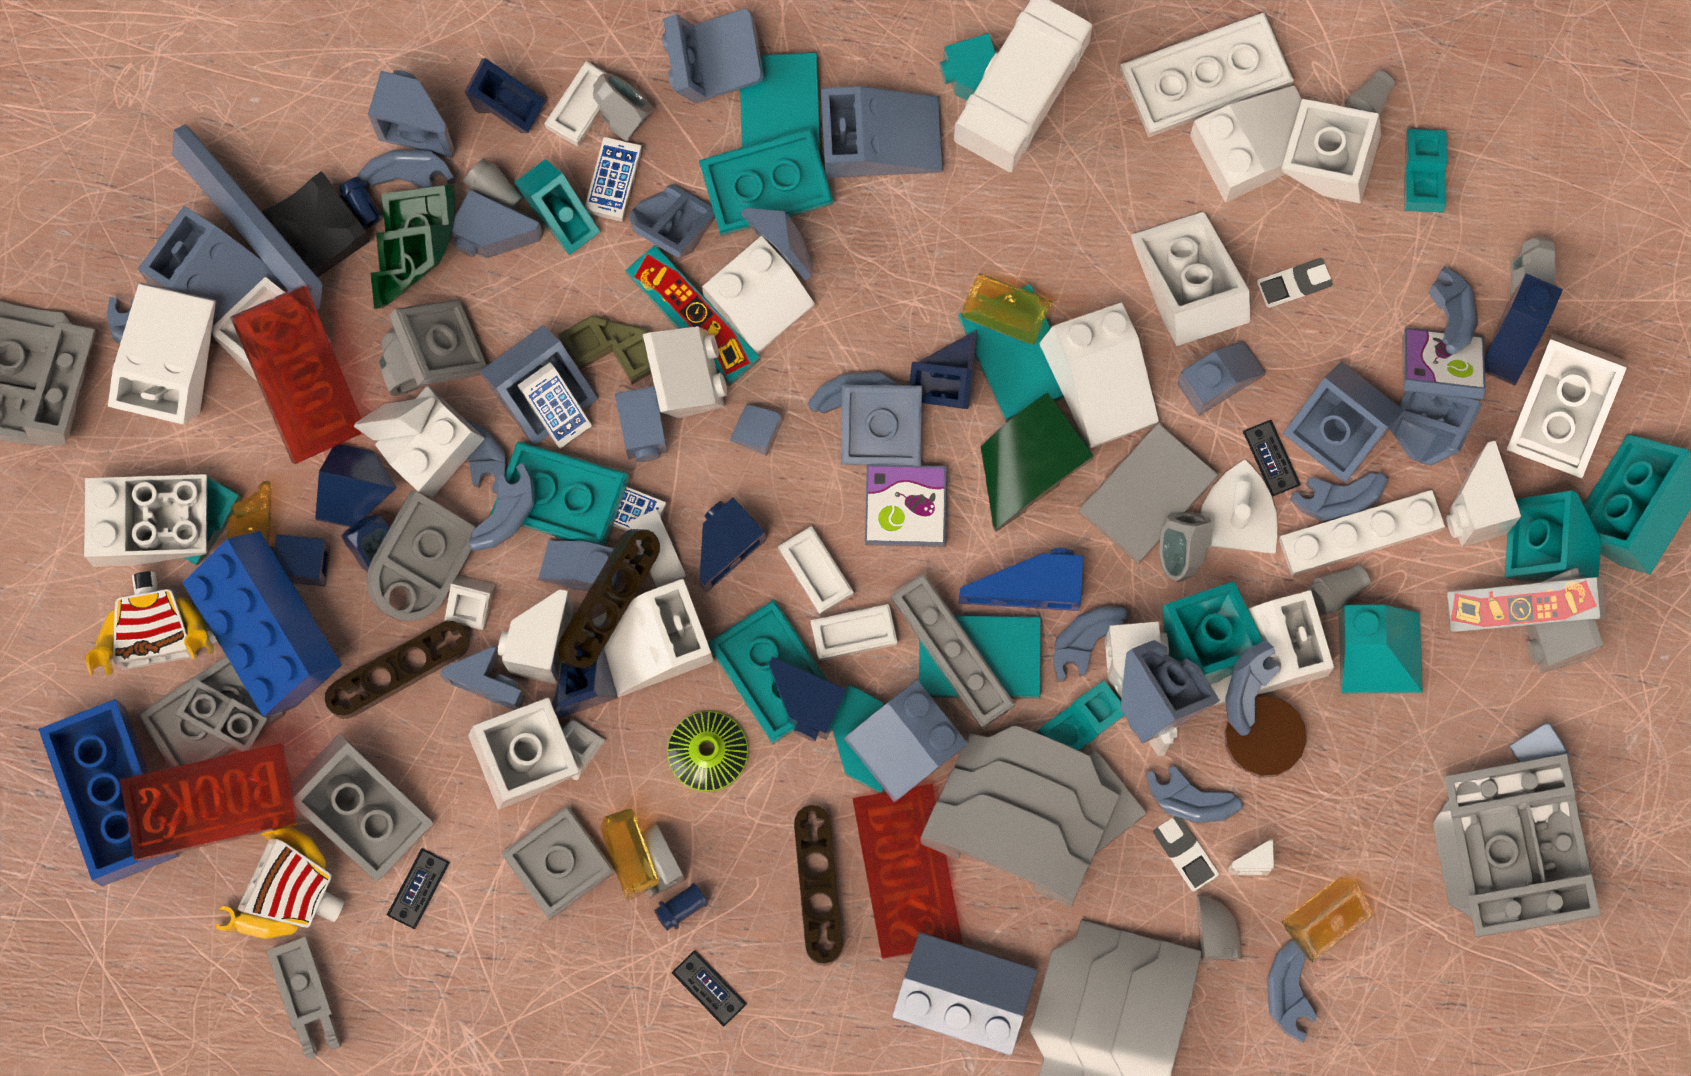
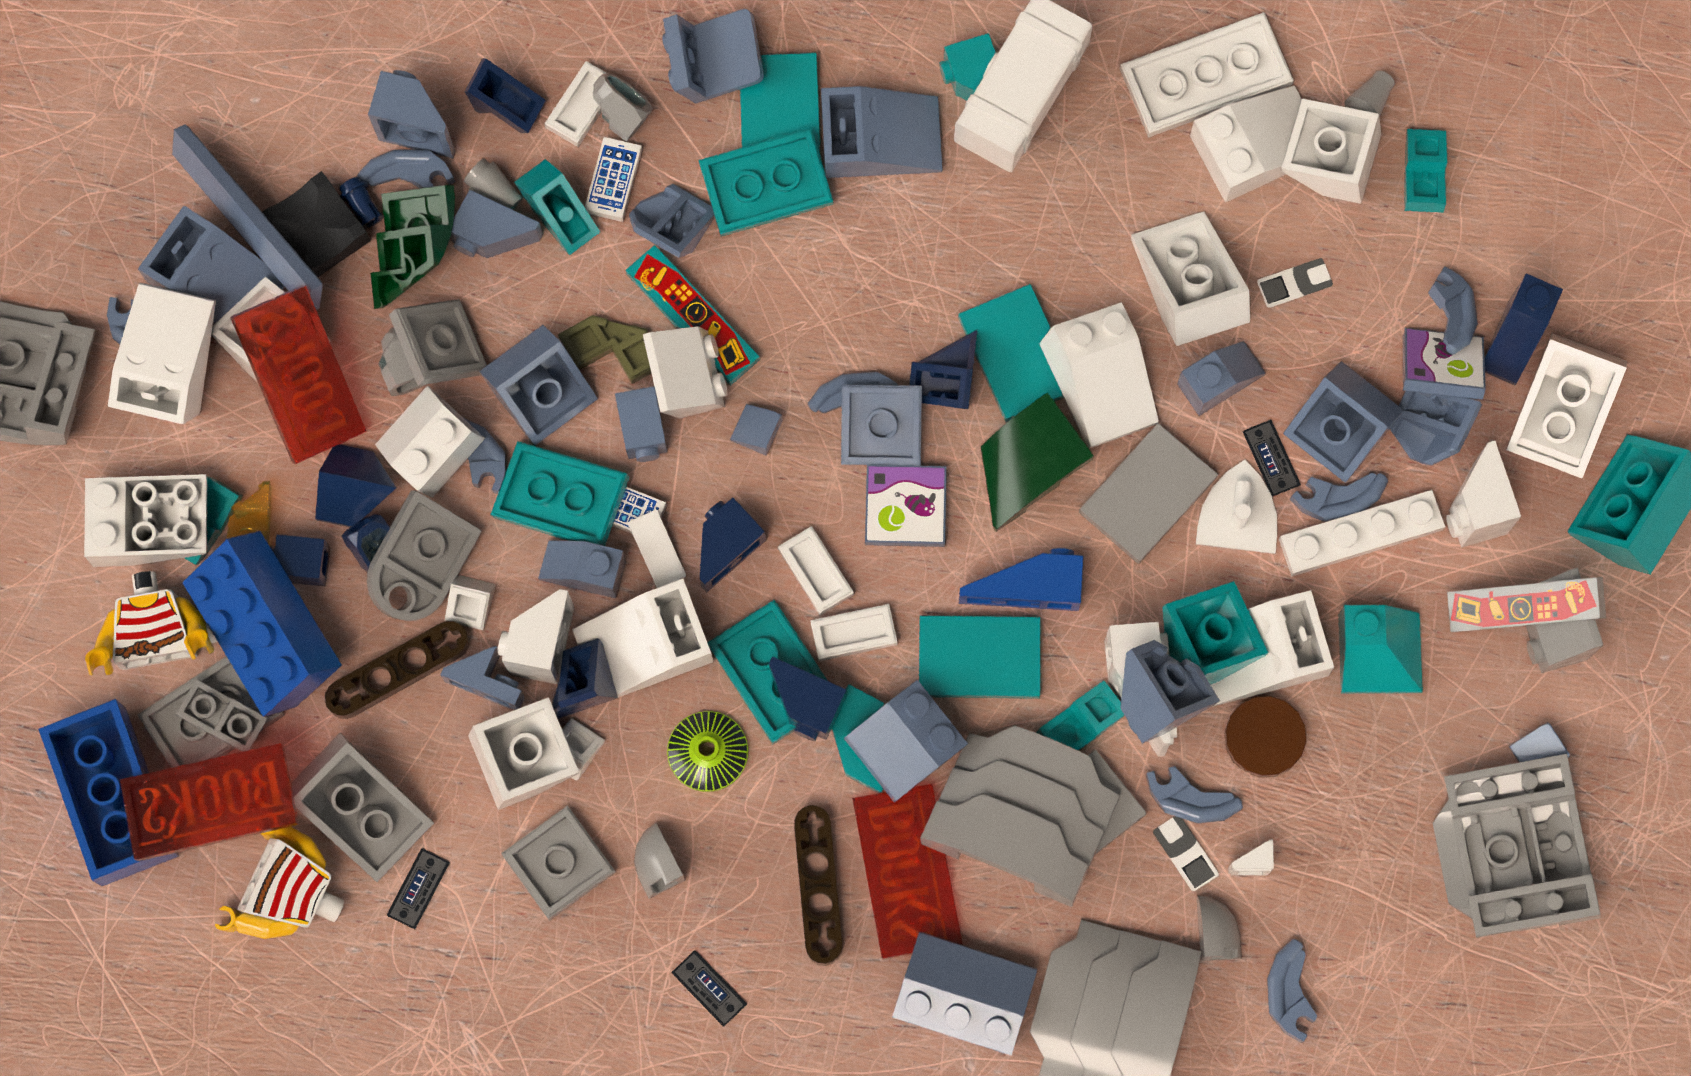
light grey hinge [267,937,341,1059] -> none
white slope [354,397,435,440] -> none
sand blue piece [469,463,535,551] -> none
tile [517,362,592,448] -> none
dark brown beam [558,529,660,668] -> none
clear yellow slope [600,809,659,901] -> none
dark blue pin [653,883,709,931] -> none
white slope [702,236,815,354] -> none
sand blue slope [740,208,812,281] -> none
light grey tile [890,573,1015,729] -> none
clear yellow slope [962,273,1052,345] -> none
sand blue piece [1053,606,1128,683] -> none
light grey rock [1159,513,1212,582] -> none
sand blue piece [1225,640,1280,736] -> none
clear yellow slope [1282,877,1374,962] -> none
light grey cone [1308,565,1370,615] -> none
teal slope [1505,490,1601,582] -> none
light grey rock [1510,235,1555,298] -> none

